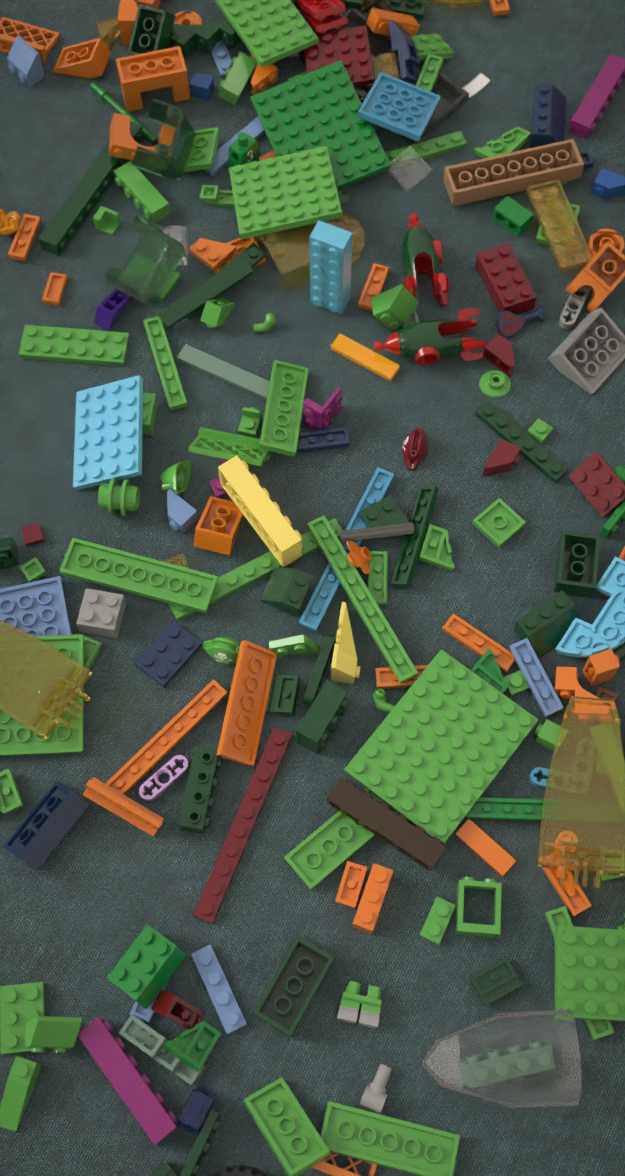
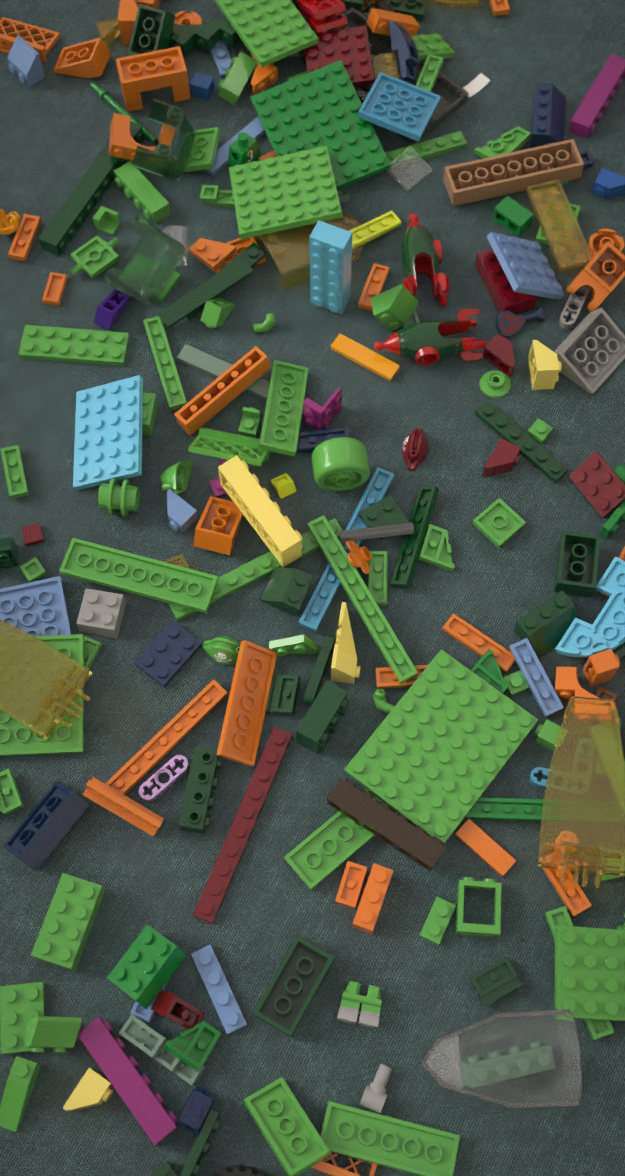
none -> bright green plate [0,445,29,499]
none -> bright green brick [31,873,106,972]
none -> light yellow slope [63,1068,113,1111]
none -> bright green plate [70,235,120,279]
none -> orange brick [174,346,271,436]
none -> neon yellow slope [270,473,296,499]
none -> bright green wheel [312,437,370,492]
none -> neon yellow tile [349,211,402,250]
none -> medium blue plate [487,232,565,300]
none -> light yellow slope [528,340,562,390]

